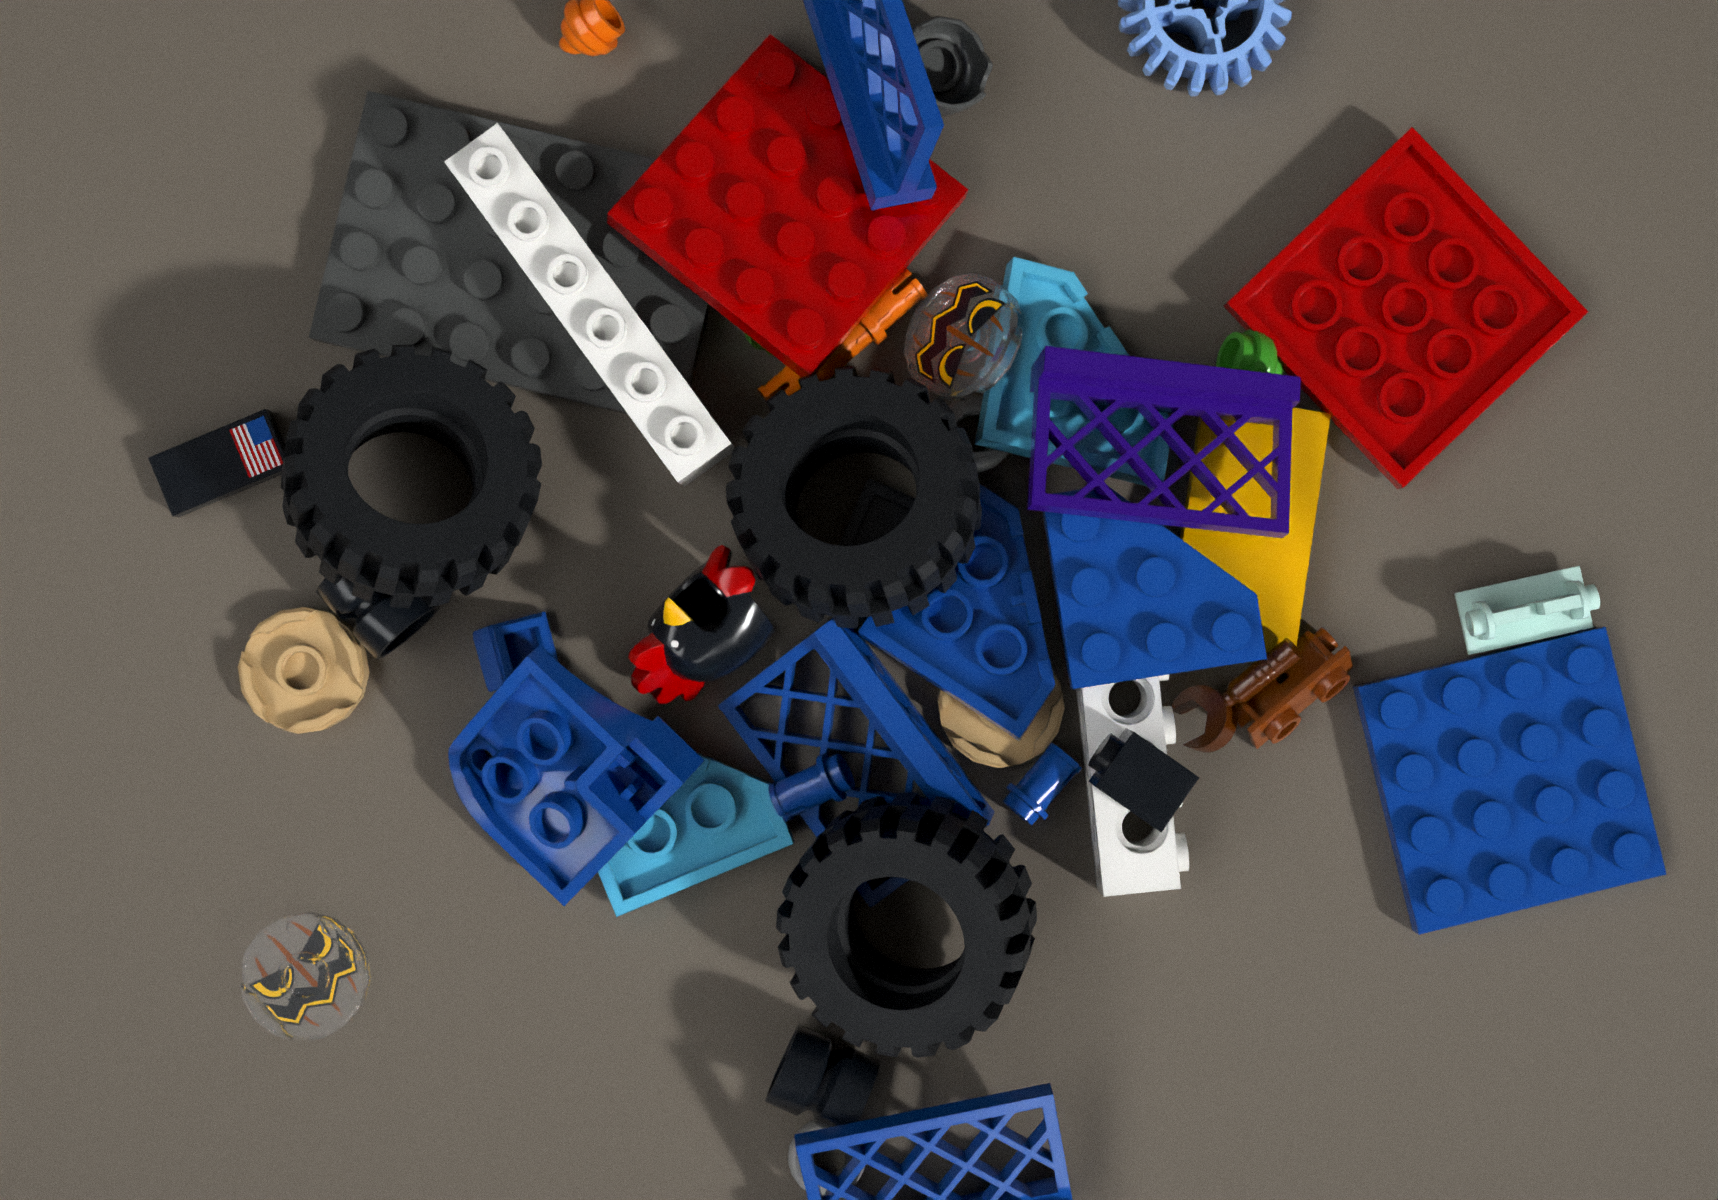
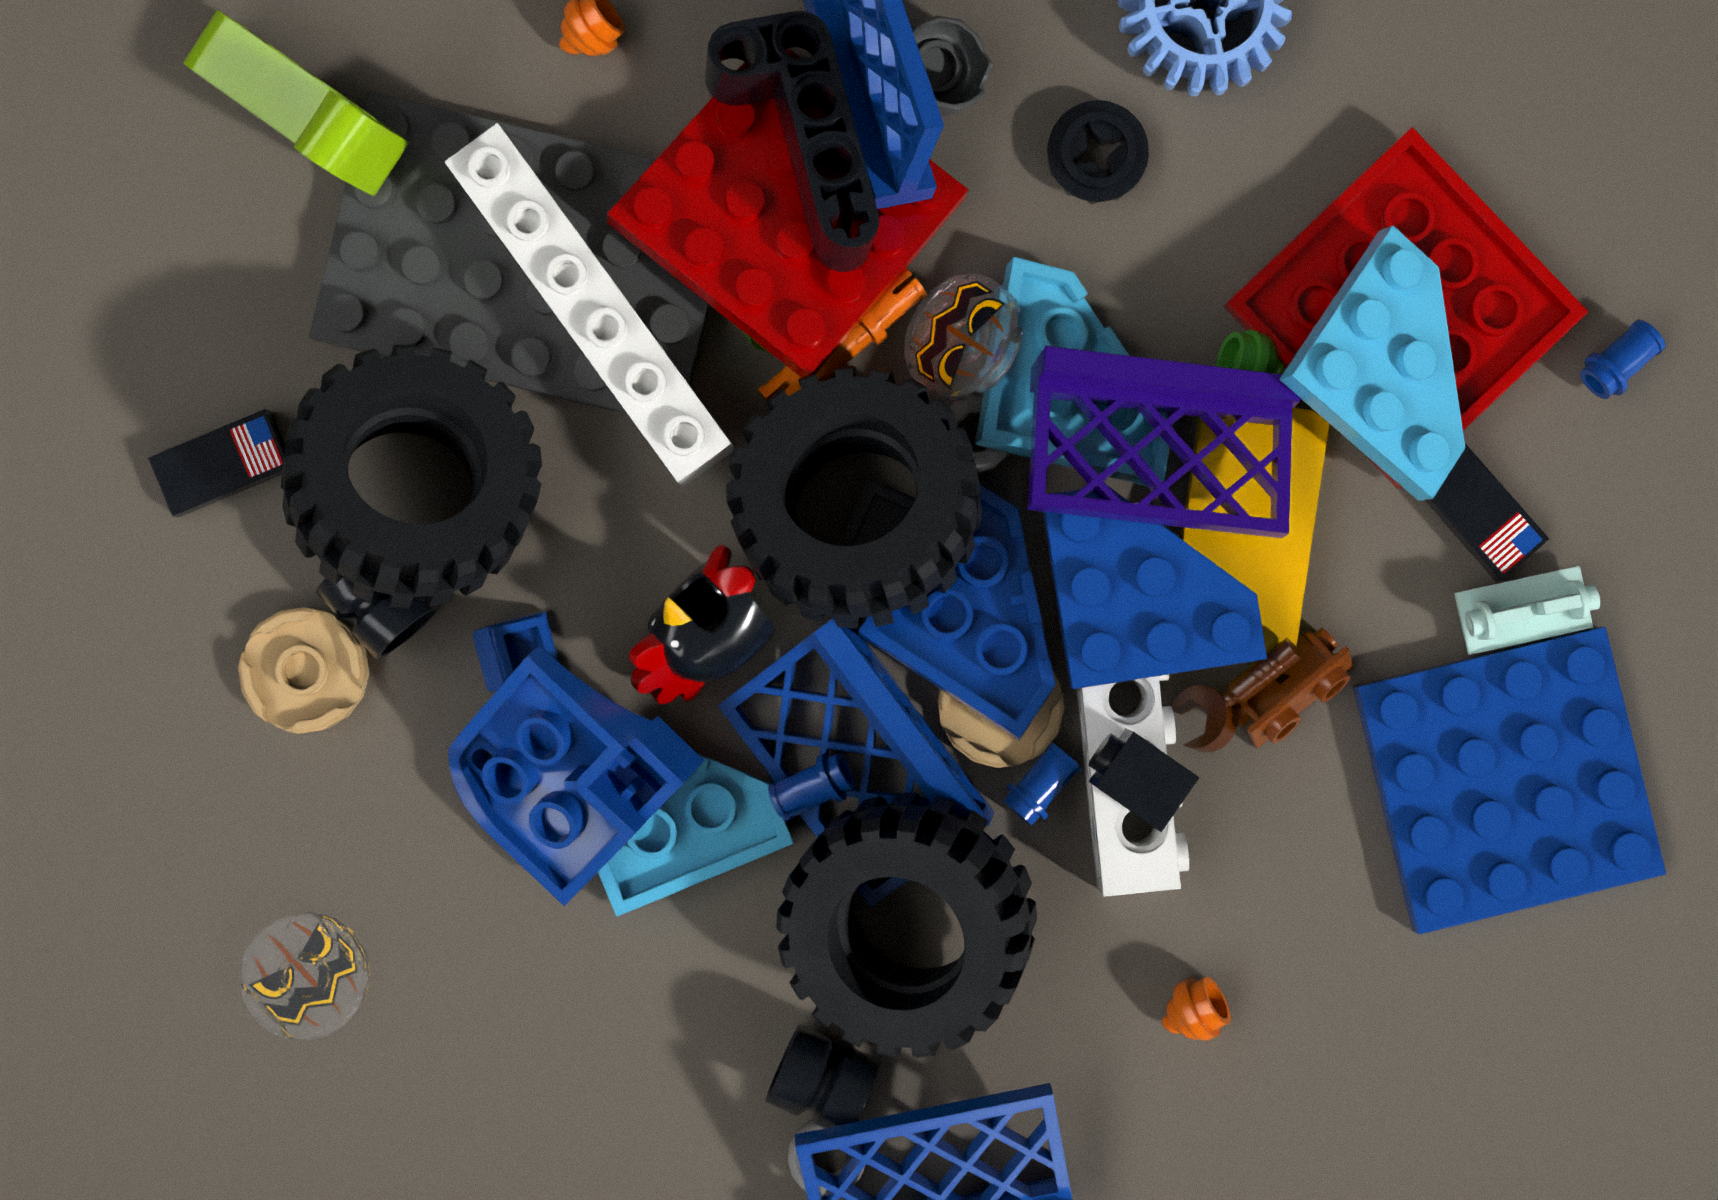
none -> lime beam [183,9,410,196]
none -> black beam [705,11,879,272]
none -> black gear [1046,100,1149,204]
none -> orange plate [1162,977,1231,1041]
none -> medium azure plate [1279,226,1465,501]
none -> black tile [1425,443,1549,581]
none -> blue pin [1580,319,1666,399]

